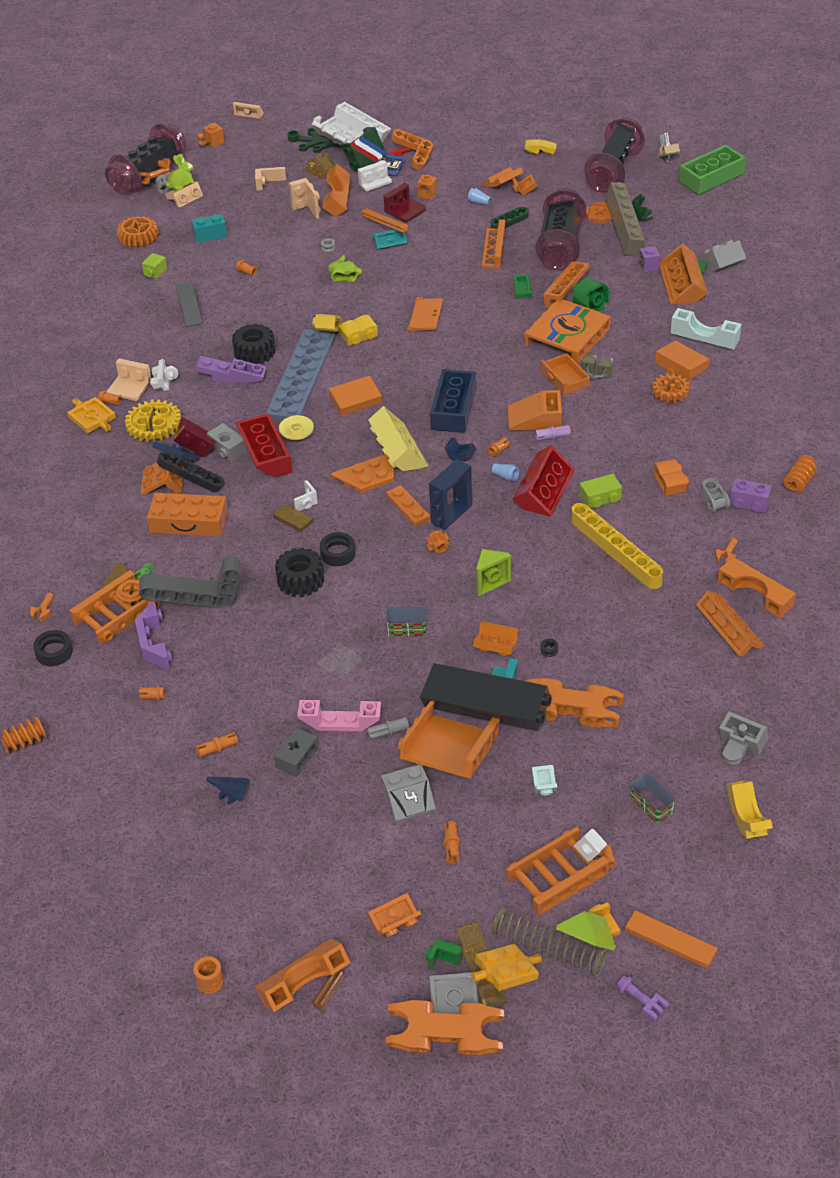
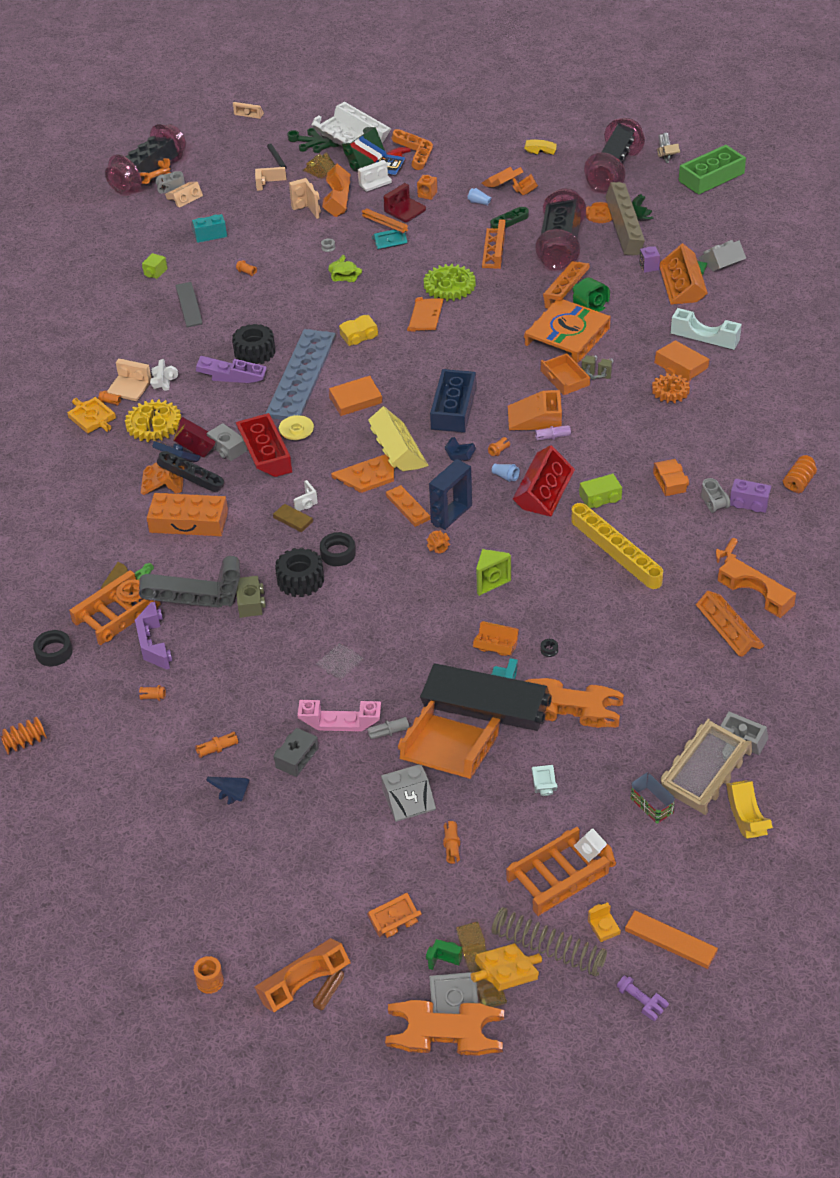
orange bar [30,592,54,622] -> none
orange gear [117,215,159,249] -> none
lime animal [166,154,194,191] -> none
orange brick [197,123,225,148] -> none
yellow brick [313,314,342,332] -> none
piece [386,606,427,636] -> none
green tile [513,275,532,299] -> none
lime slope [556,911,616,951] -> none
none -> olive brick [236,576,266,618]
none -> black bar [267,143,287,169]
none -> lime gear [424,264,476,301]
none -> window [661,719,752,815]

